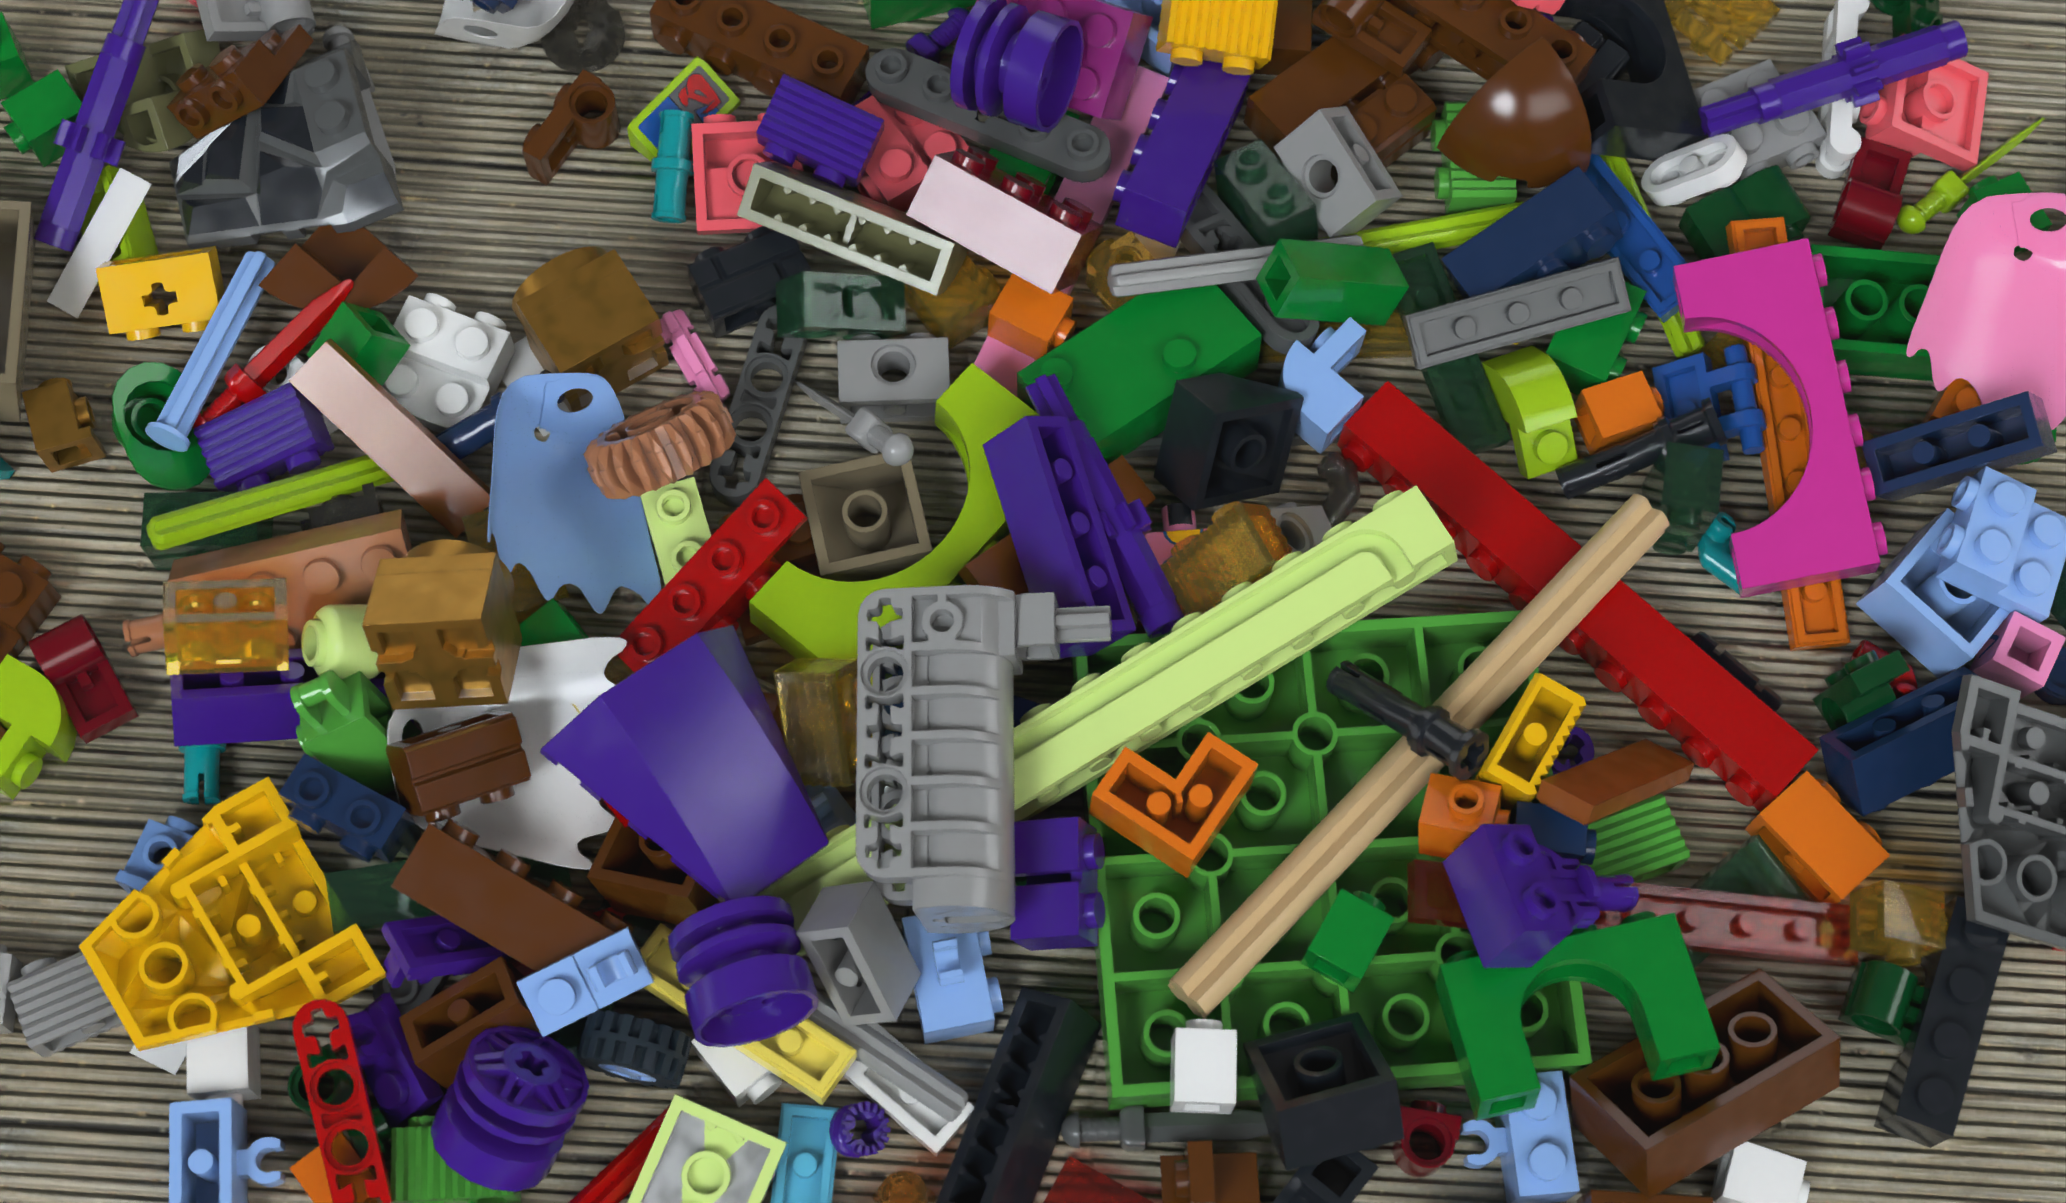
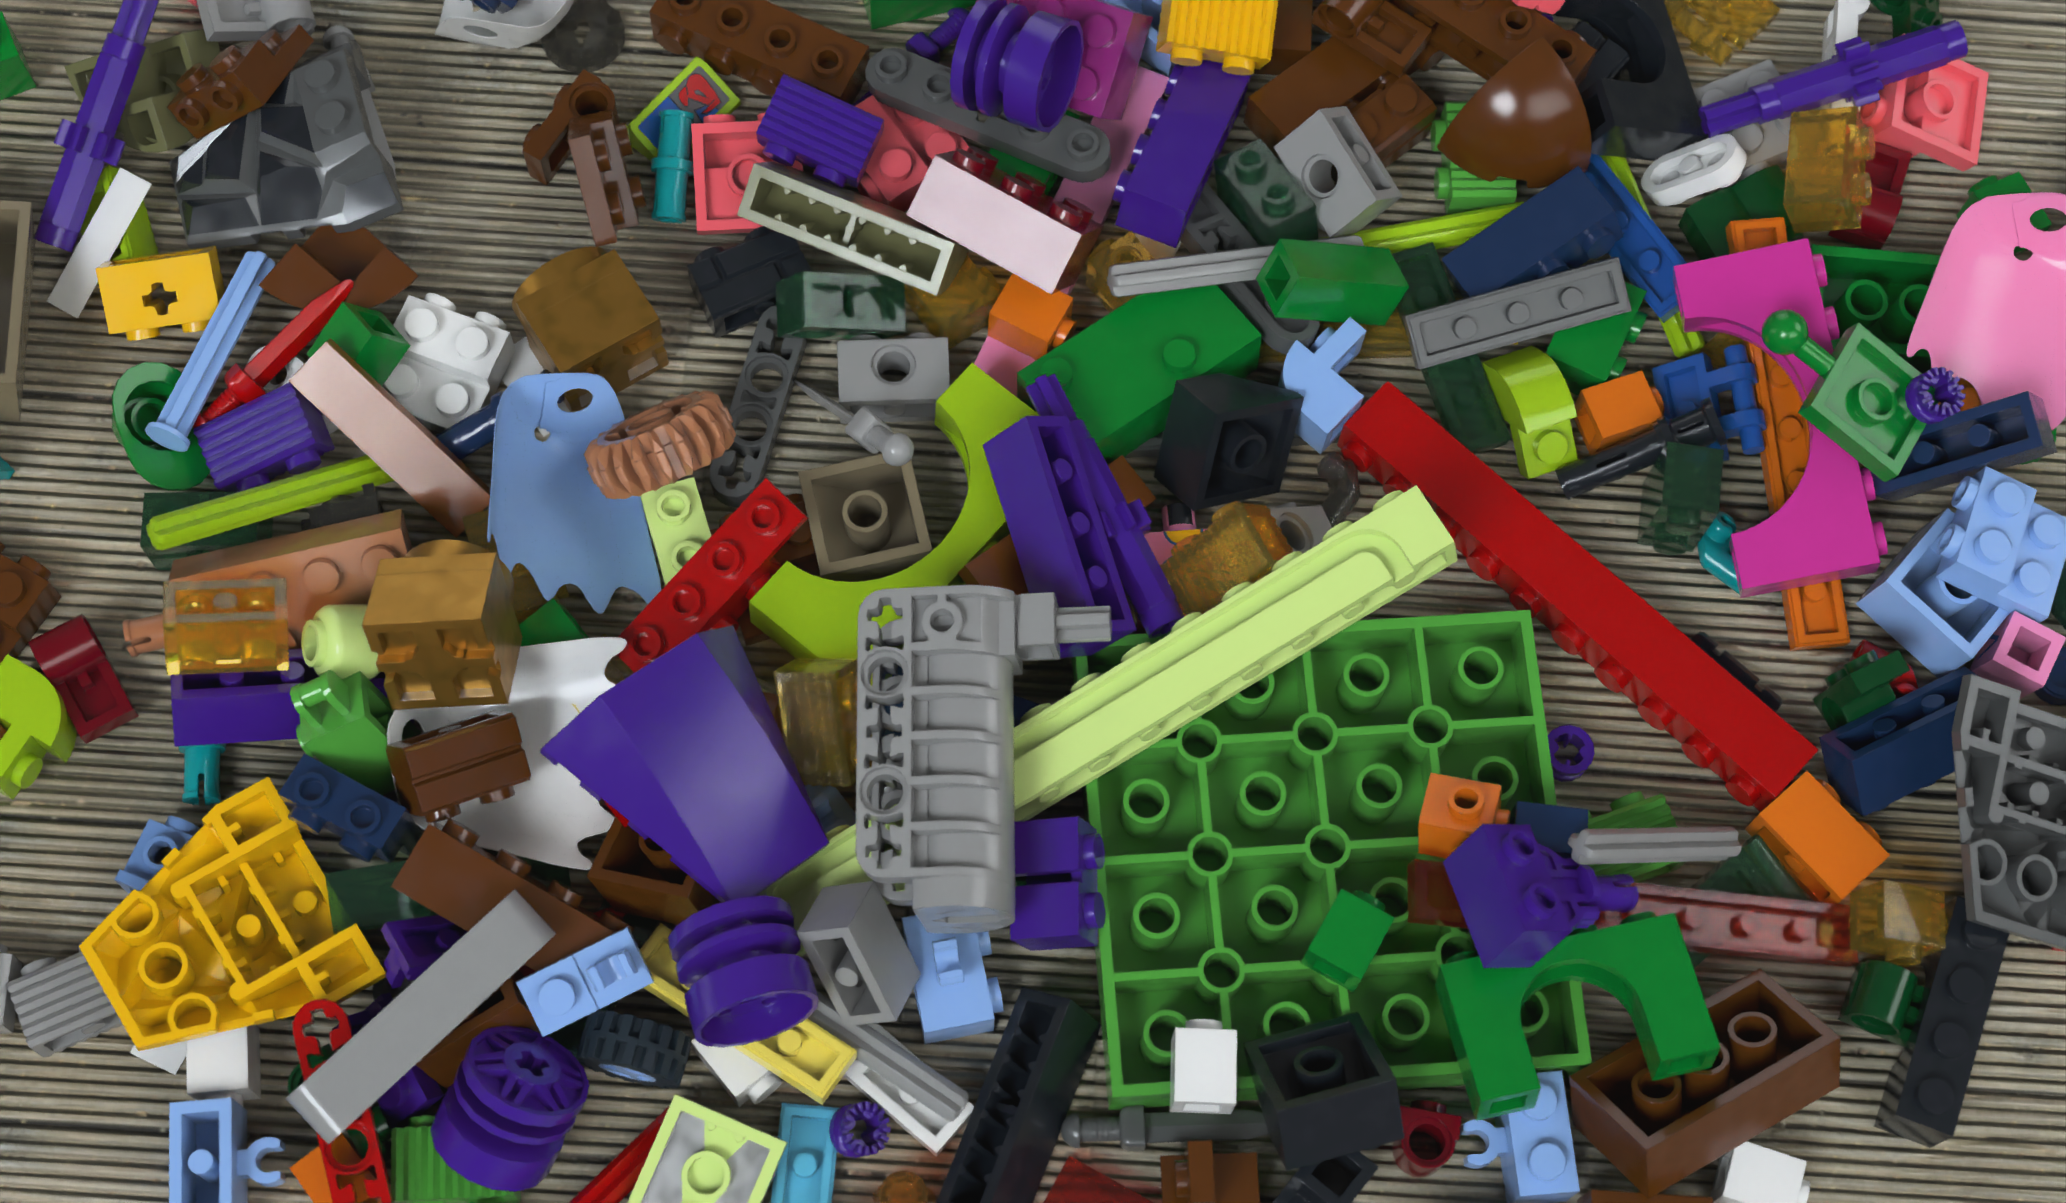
green brick [1,69,82,167] -> none
pearl gold brick [22,378,106,473] -> none
bright pink axle [660,309,730,403] -> none
orange brick [1089,732,1259,879] -> none
tan axle [1168,494,1670,1019] -> none
black pin [1326,660,1489,780] -> none
yellow brick [1474,673,1586,811] -> none
dark orange tile [1536,738,1695,825] -> none
lime sword [1897,117,2045,235] -> none
none -> light grey beam [286,889,557,1144]
none -> reddish brown plate [568,109,647,247]
none -> light grey axle [1568,826,1742,865]
none -> green plate [1762,309,1939,482]
none -> clear yellow brick [1783,106,1875,233]
none -> dark purple bush [1905,367,1966,424]

